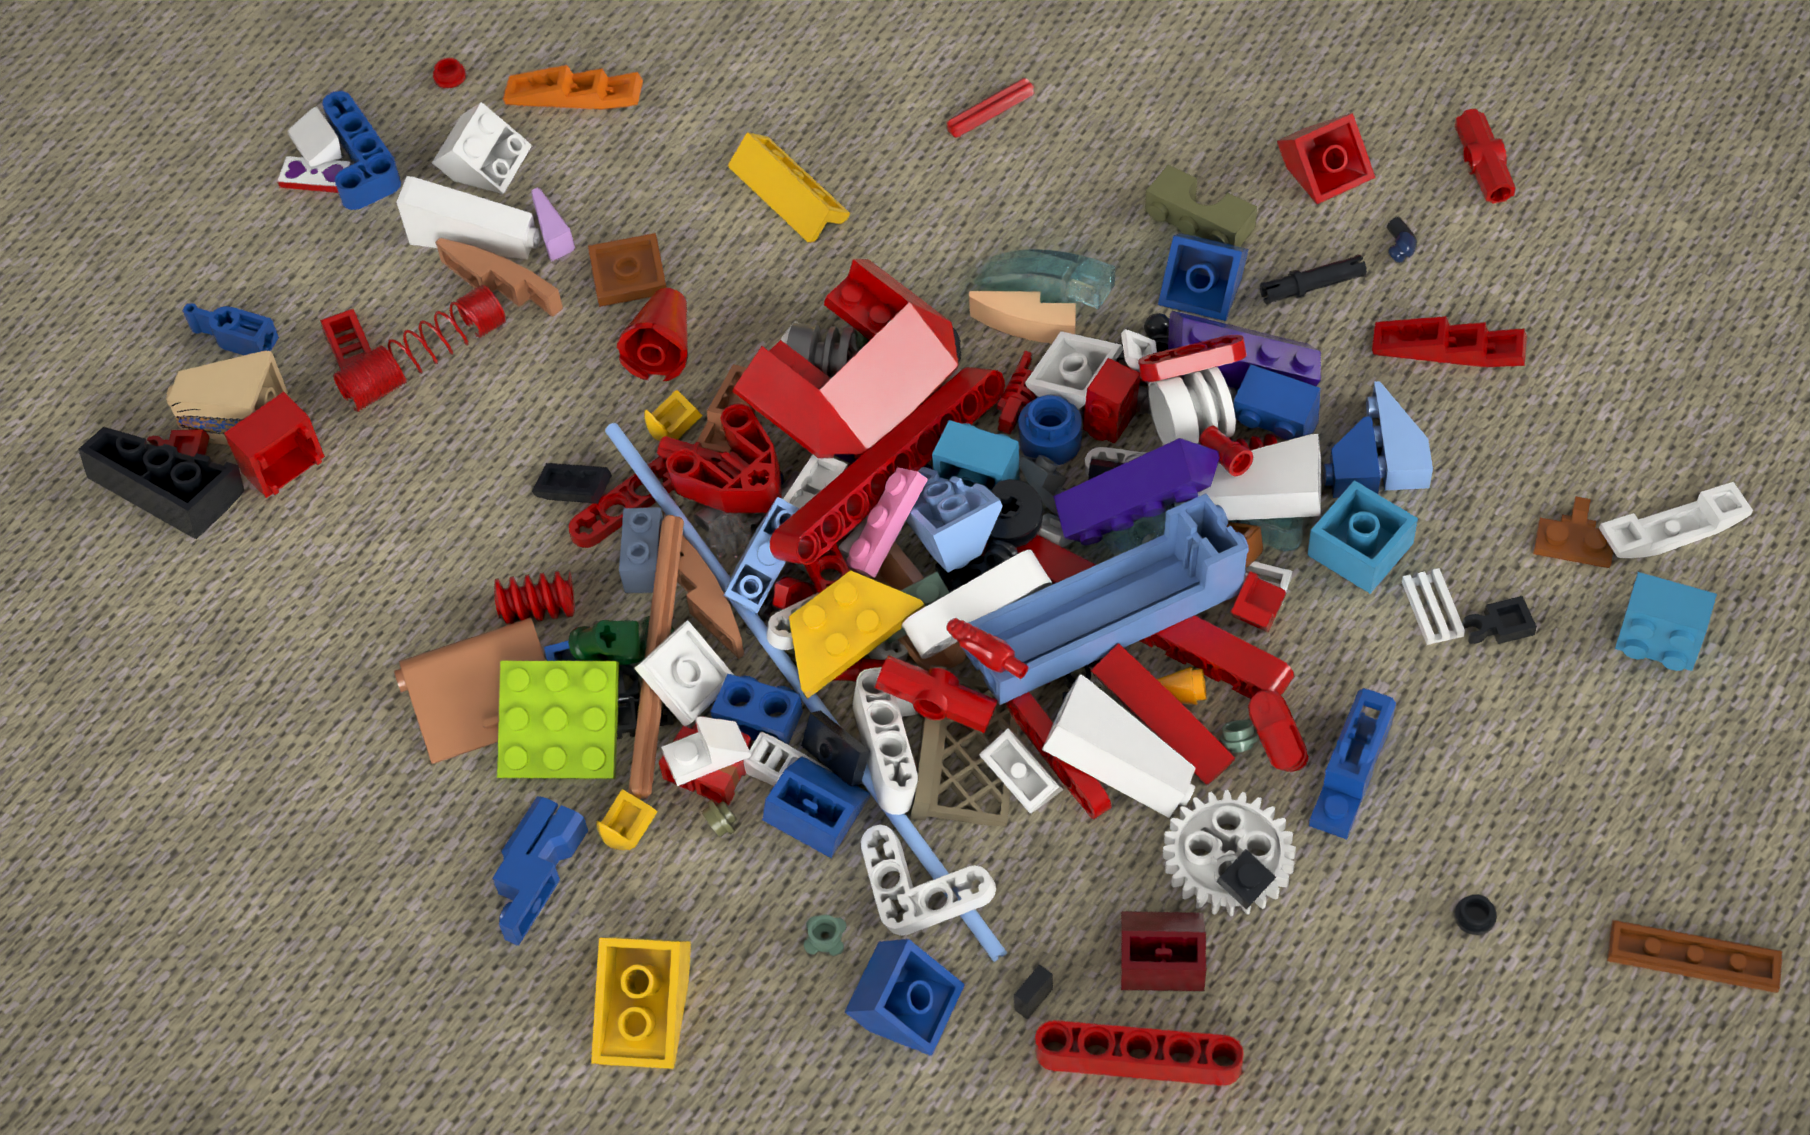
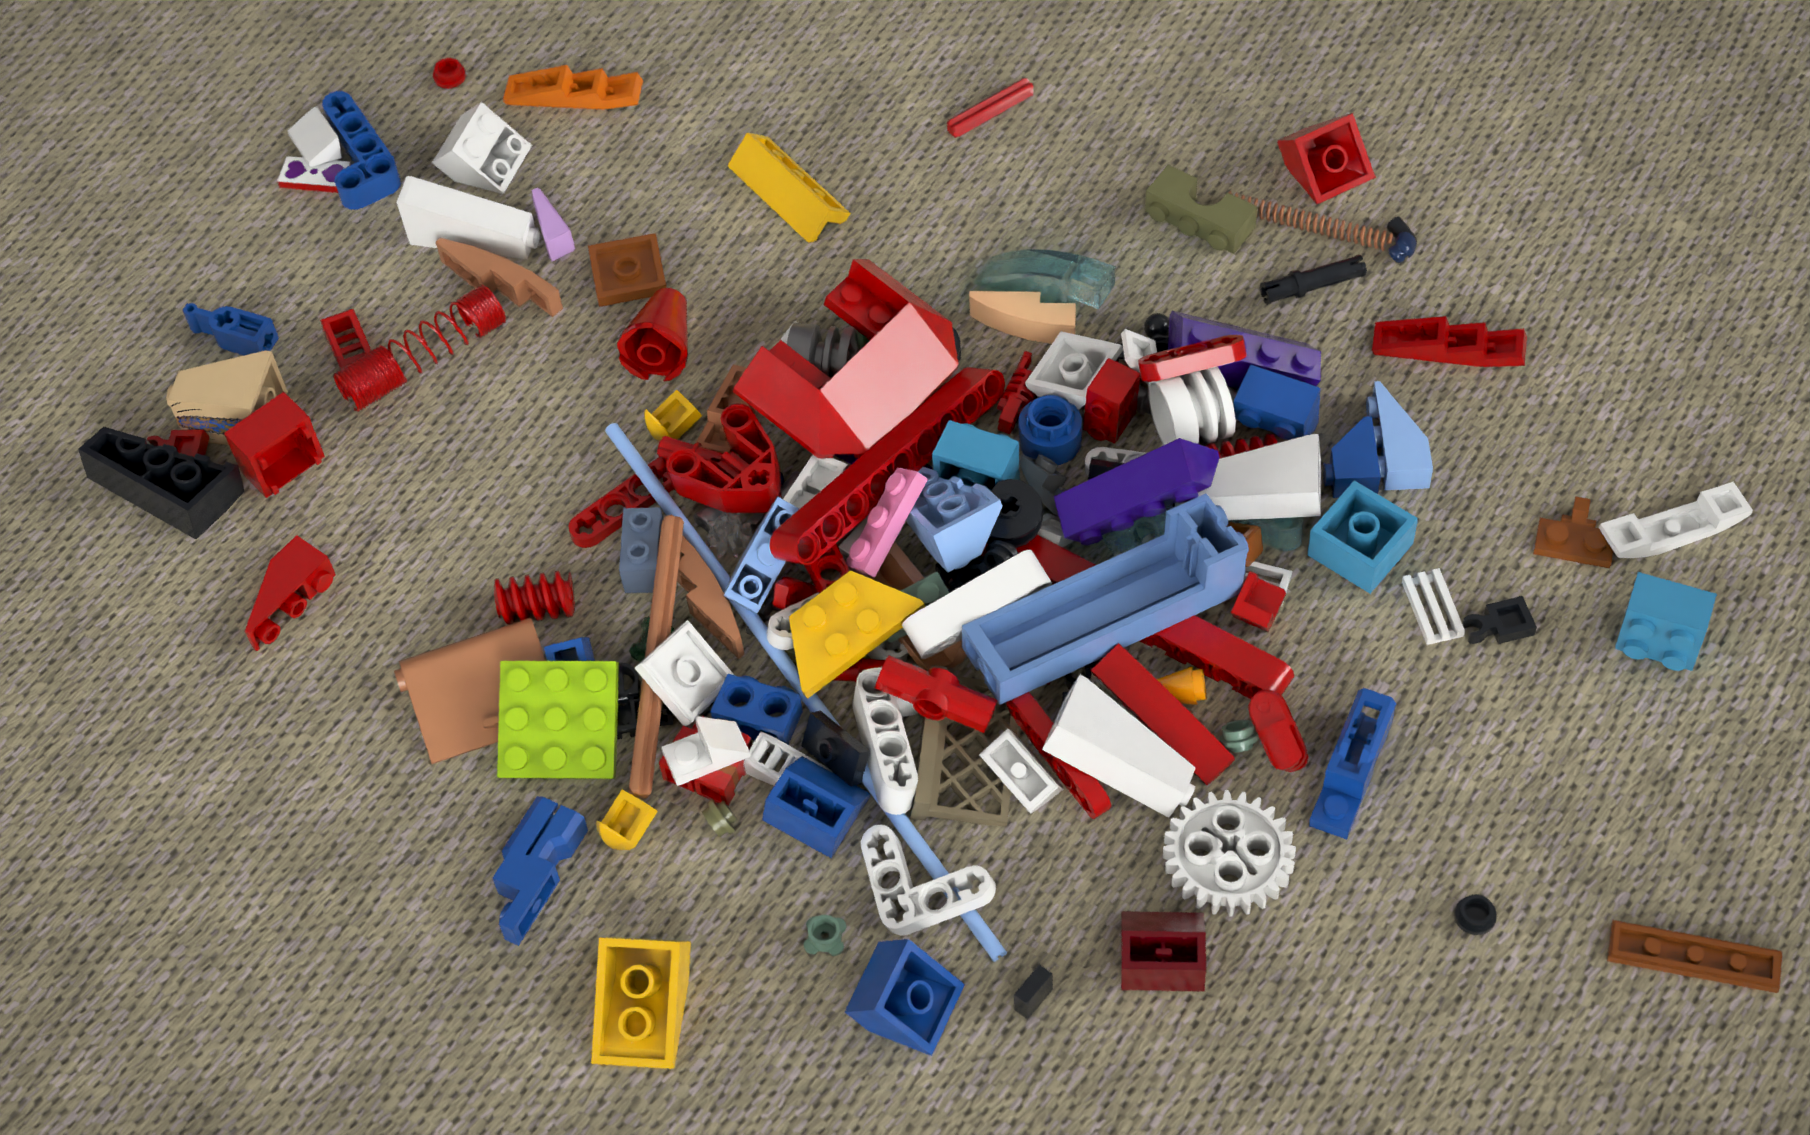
black plate [532,463,612,504] -> none
dark green piece [568,619,642,665] -> none
red piece [946,618,1029,679] -> none
red beam [1035,1020,1244,1086] -> none
blue slope [1158,233,1249,321] -> none
red pin [1199,426,1253,476] -> none
black plate [1216,849,1276,910] -> none
red piece [1455,108,1516,204] -> none
none -> red slope [245,535,336,651]
none -> nougat piece [1228,191,1393,251]

